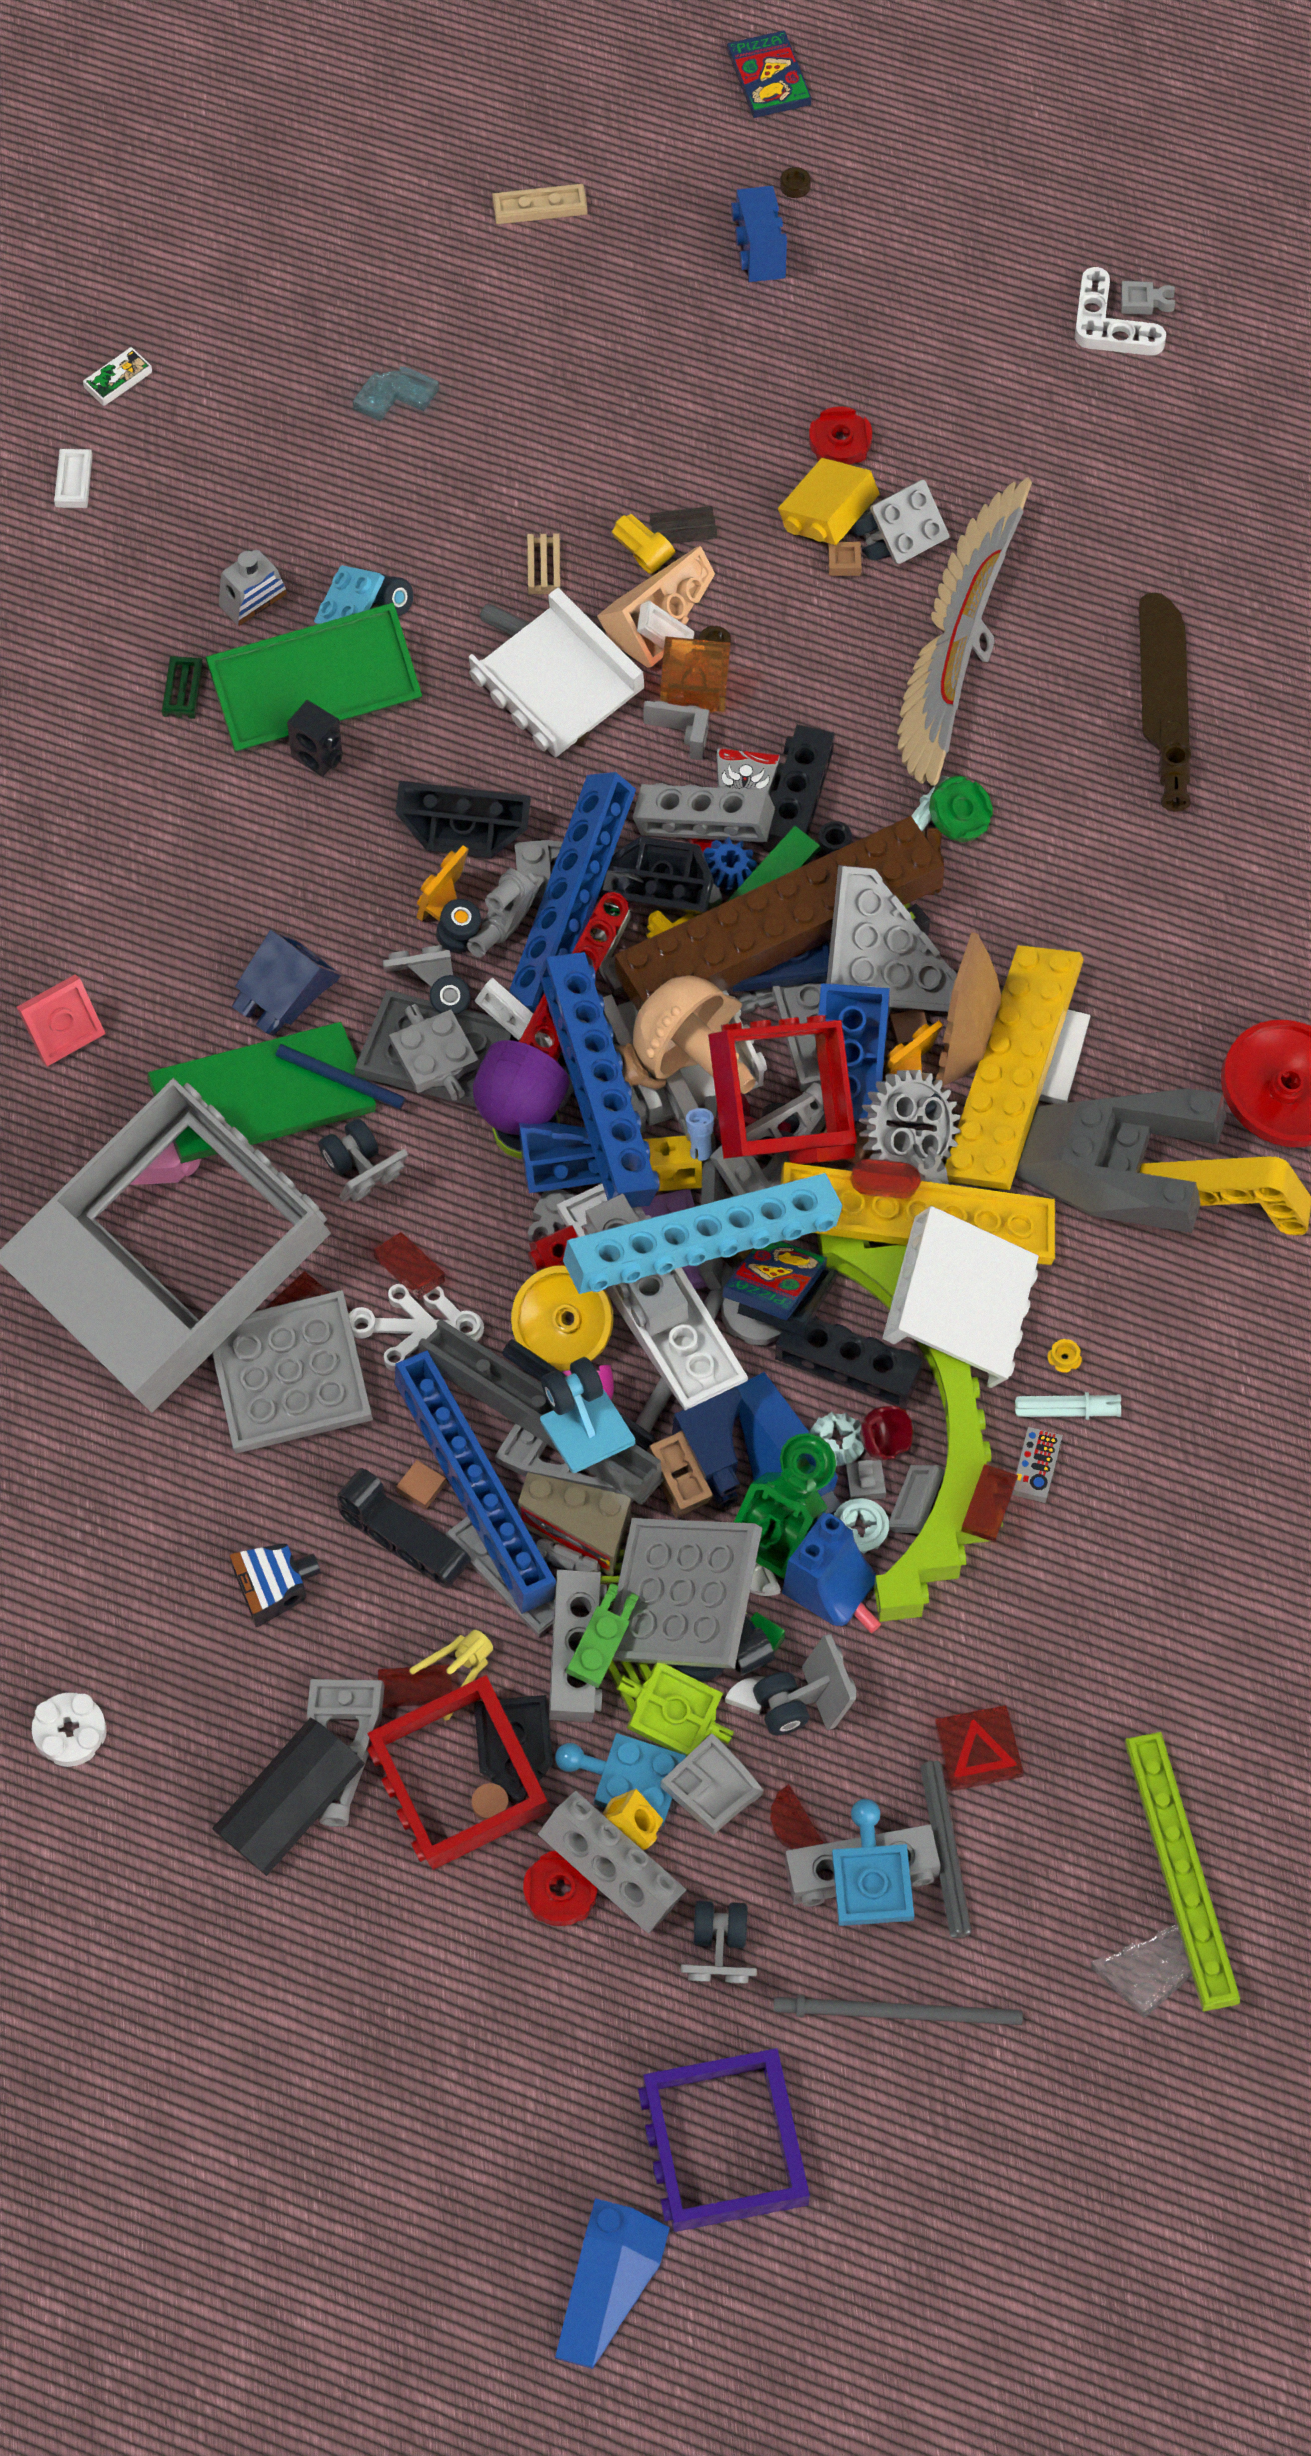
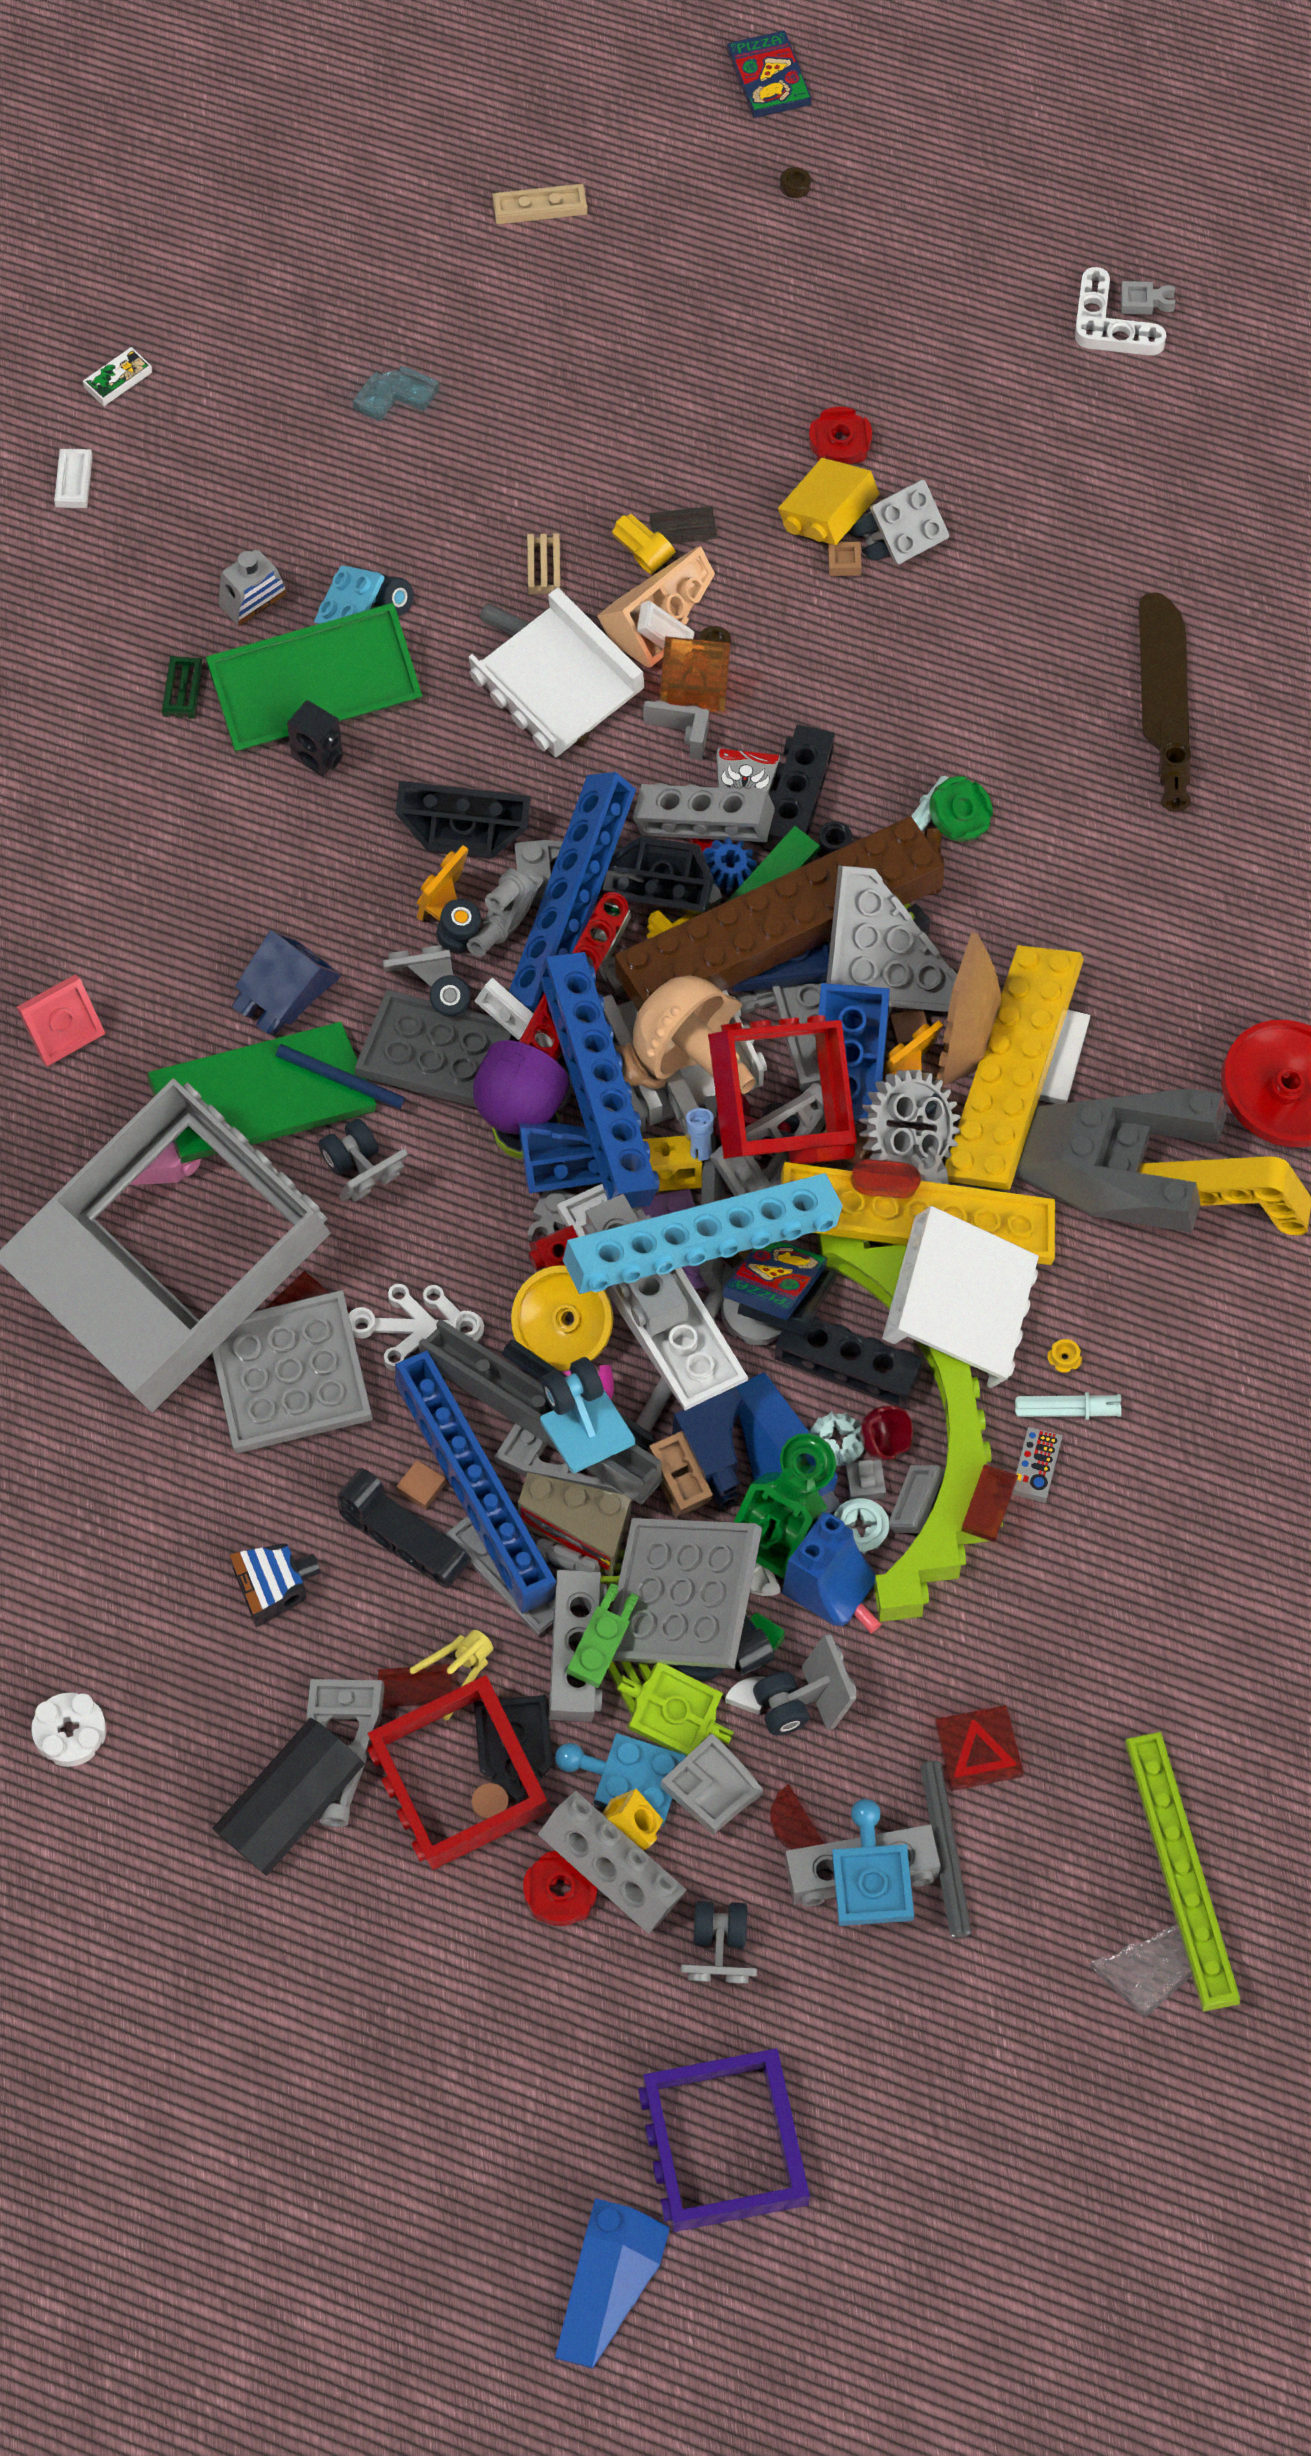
clear red tile [374,1232,445,1299] -> none
light grey plate [389,1004,480,1100] -> none
blue wedge [731,186,787,282] -> none
dark grey bar [774,1994,1023,2025] -> none
piece [897,477,1032,786] -> none

